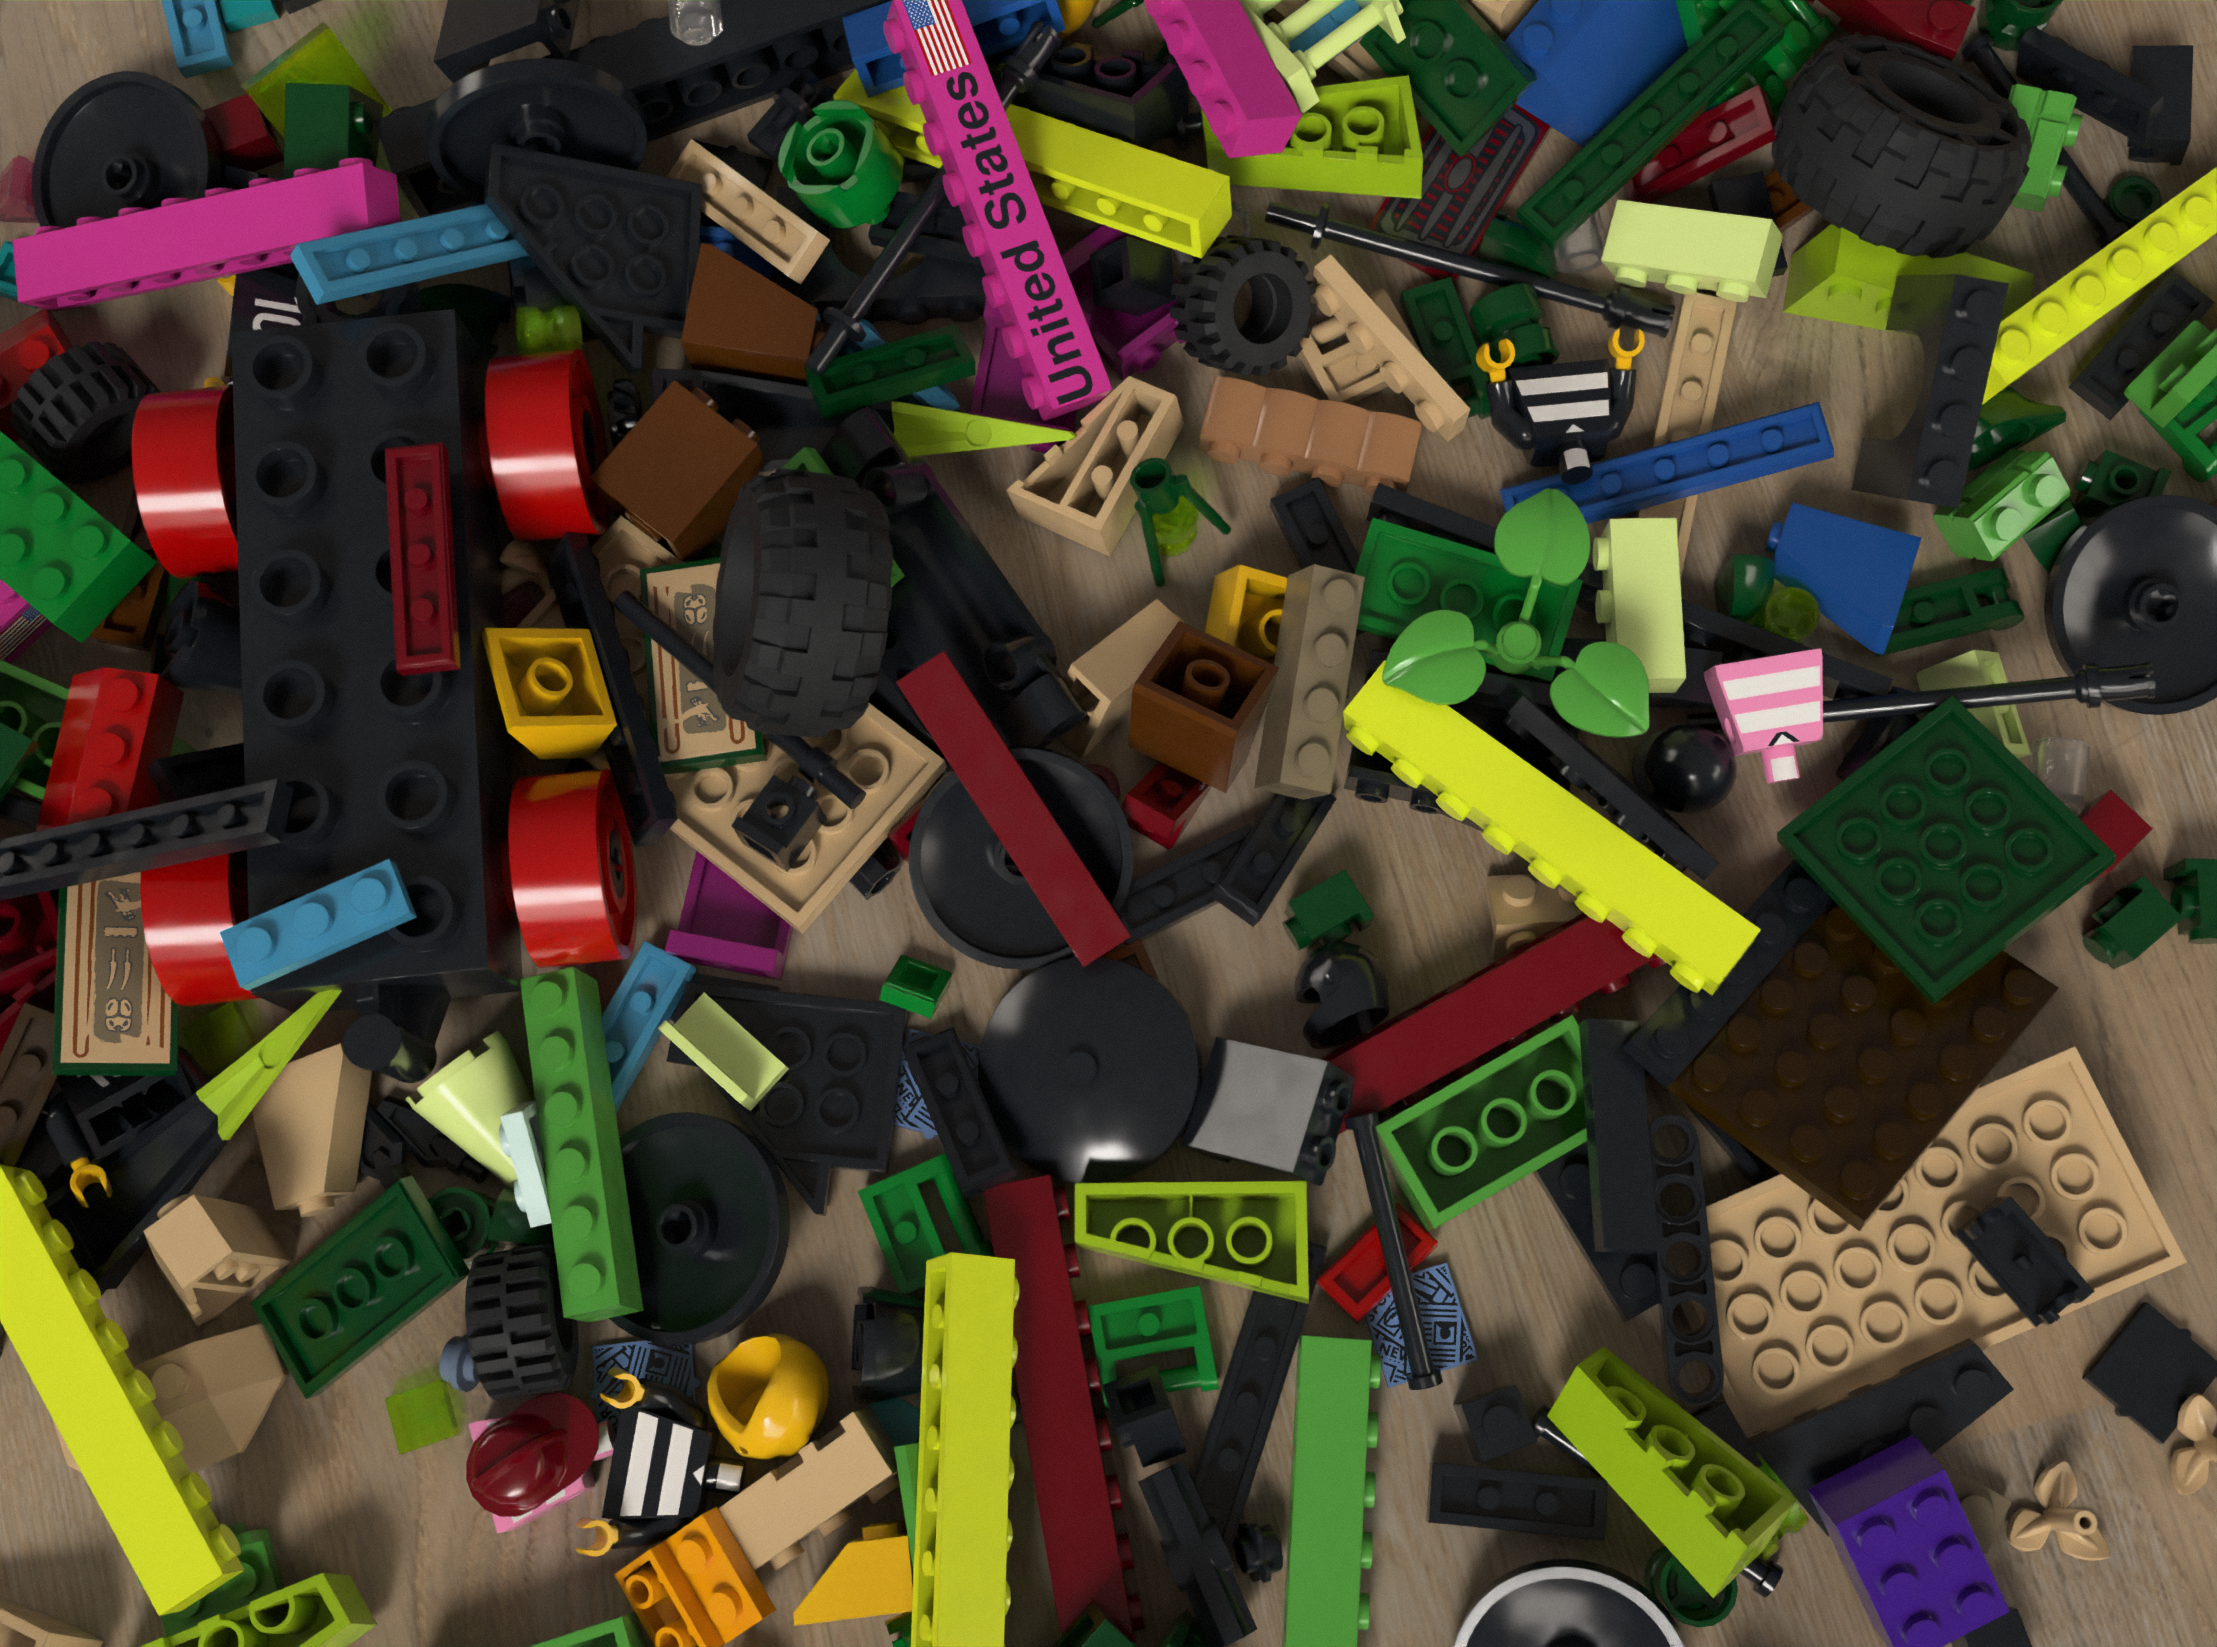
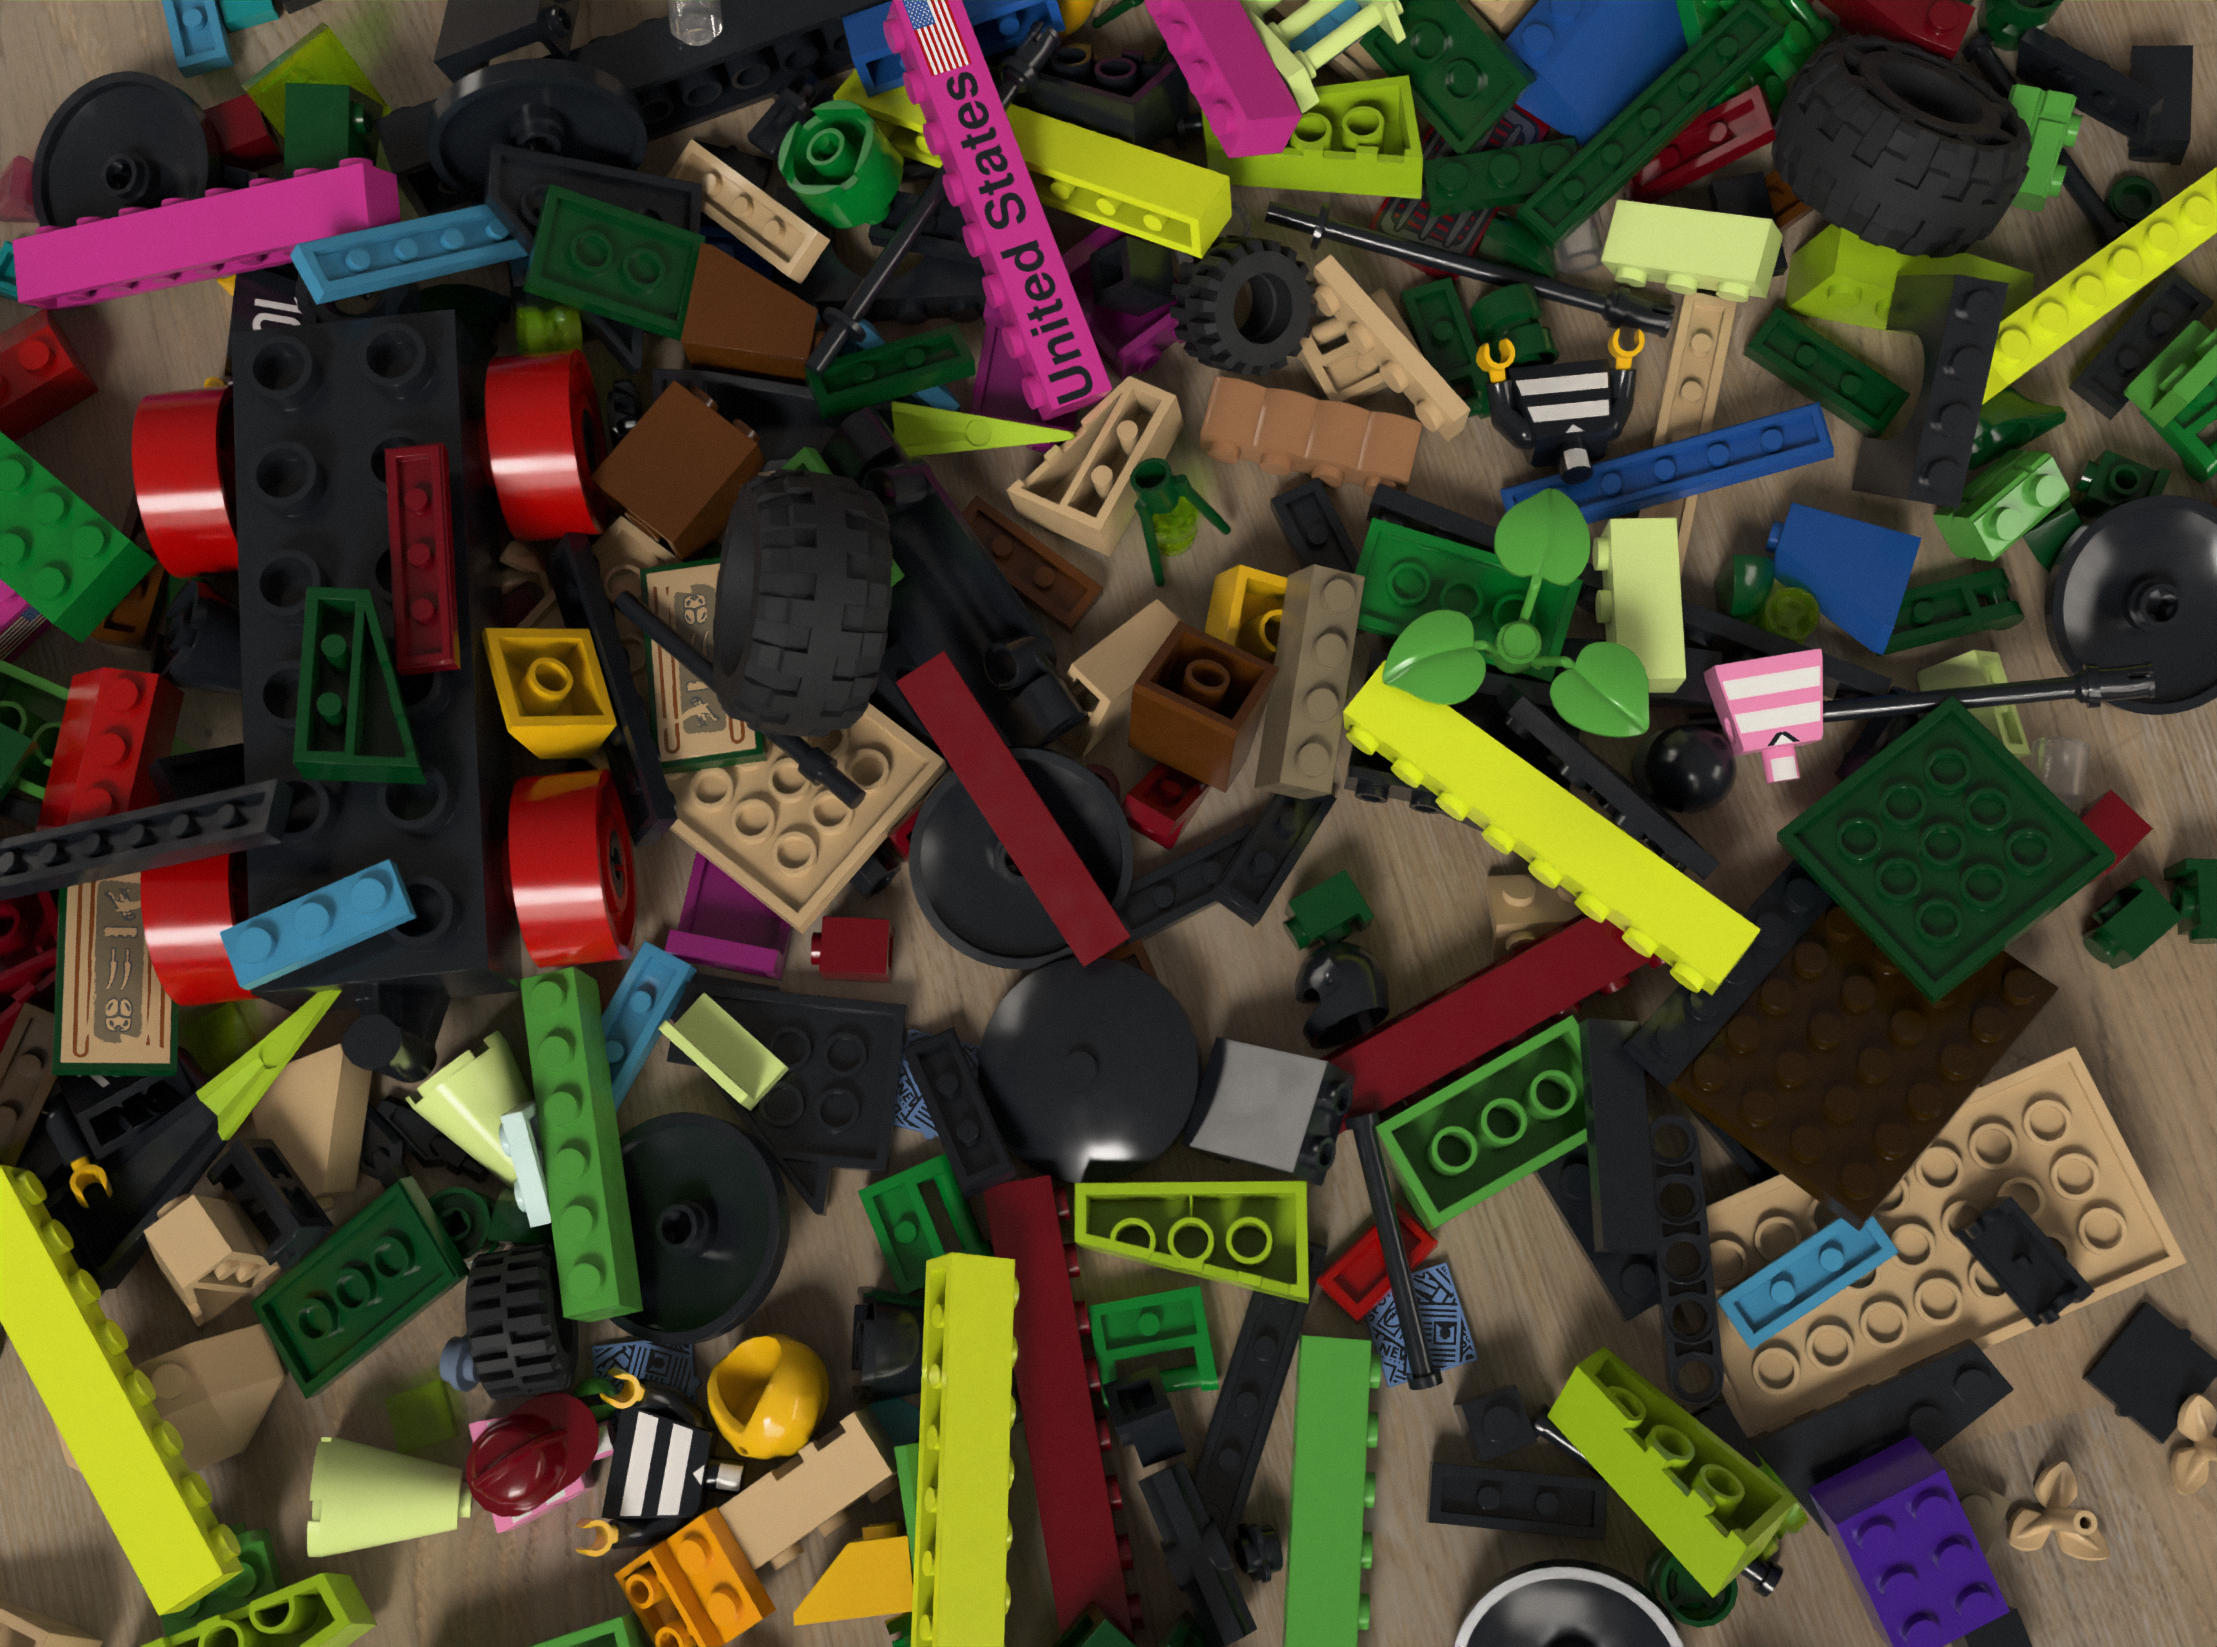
black tyre [10,341,161,484] -> none
black brick [731,775,826,872] -> none
green tile [879,955,952,1019] -> none
none -> black hinge [207,1138,334,1269]
none -> dark green wedge [293,586,427,784]
none -> yellowish green cone [307,1436,473,1558]
none -> dark green plate [523,184,706,341]
none -> bright green hinge [572,1377,620,1423]
none -> dark red brick [811,916,895,983]
none -> reddish brown plate [961,495,1103,634]
none -> dark green plate [1422,137,1578,218]
none -> dark azure plate [1716,1216,1899,1350]
none -> dark green plate [1743,307,1911,439]

